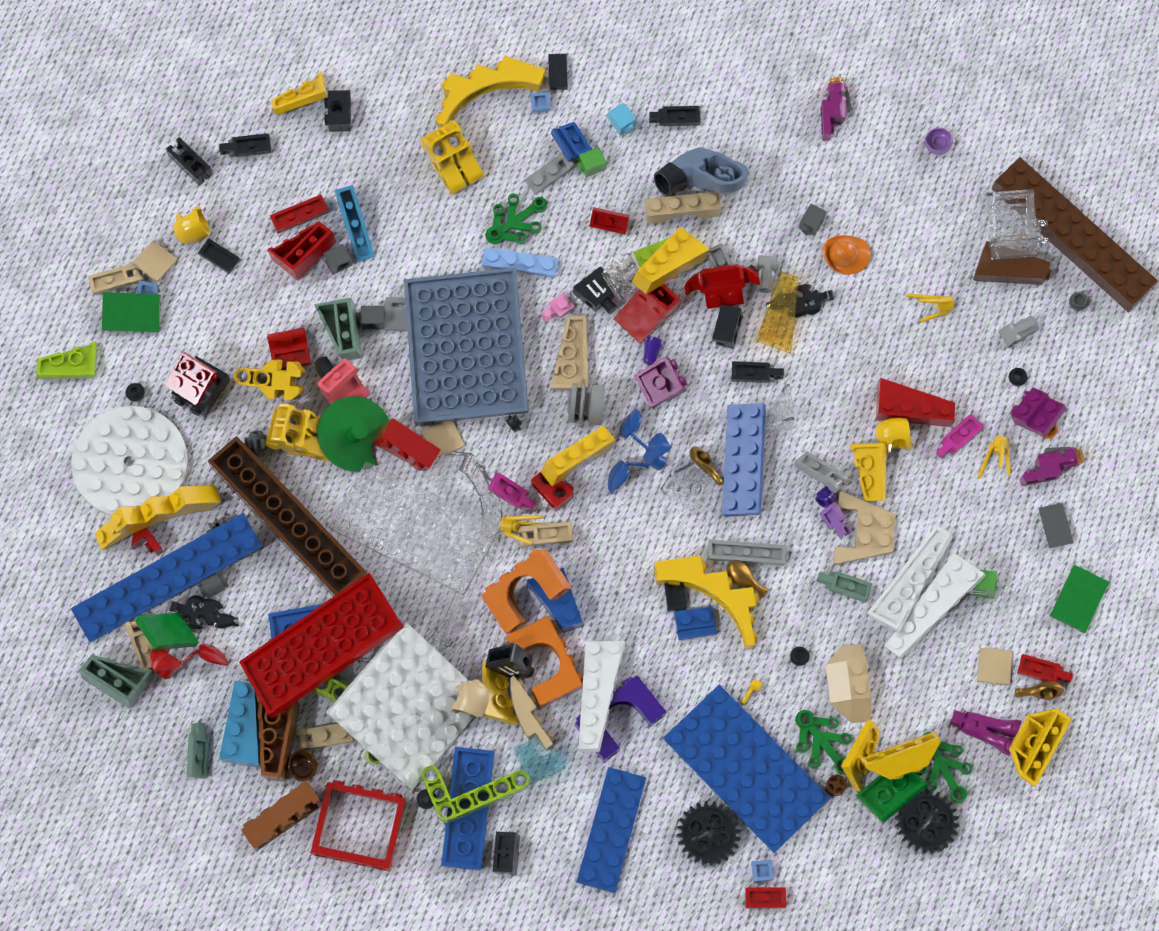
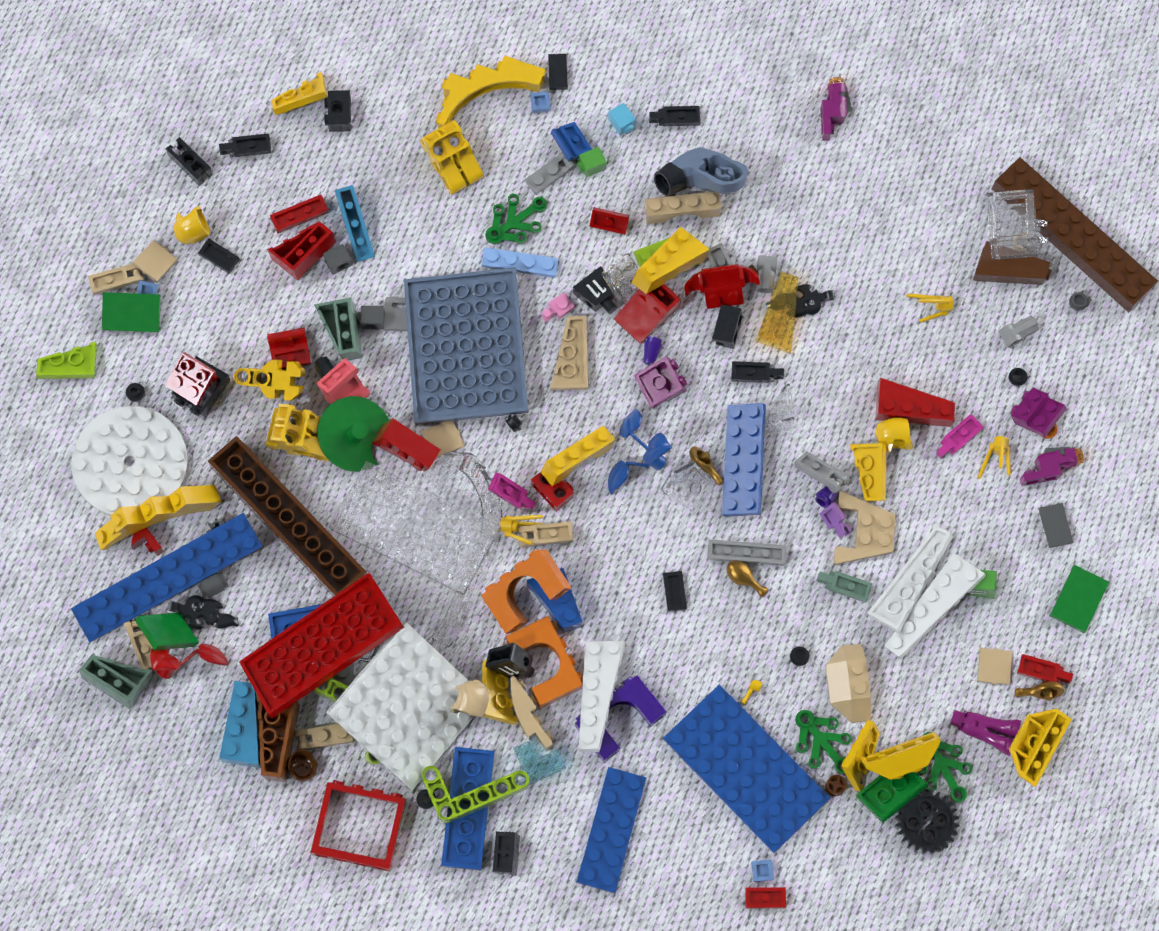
sand green hinge [187,722,209,779] -> none
dark orange wedge [241,780,322,852] -> none
dark grey gear [245,431,267,453] -> none
light grey wheel [567,383,605,425] -> none
yellow arch [653,556,758,650] -> none
blue plate [674,606,717,640] -> none
black gear [676,801,741,867] -> none
dark grey brick [799,203,827,236] -> none
orange hat [822,235,871,275] -> none
medium lavender hair [925,127,953,155] -> none

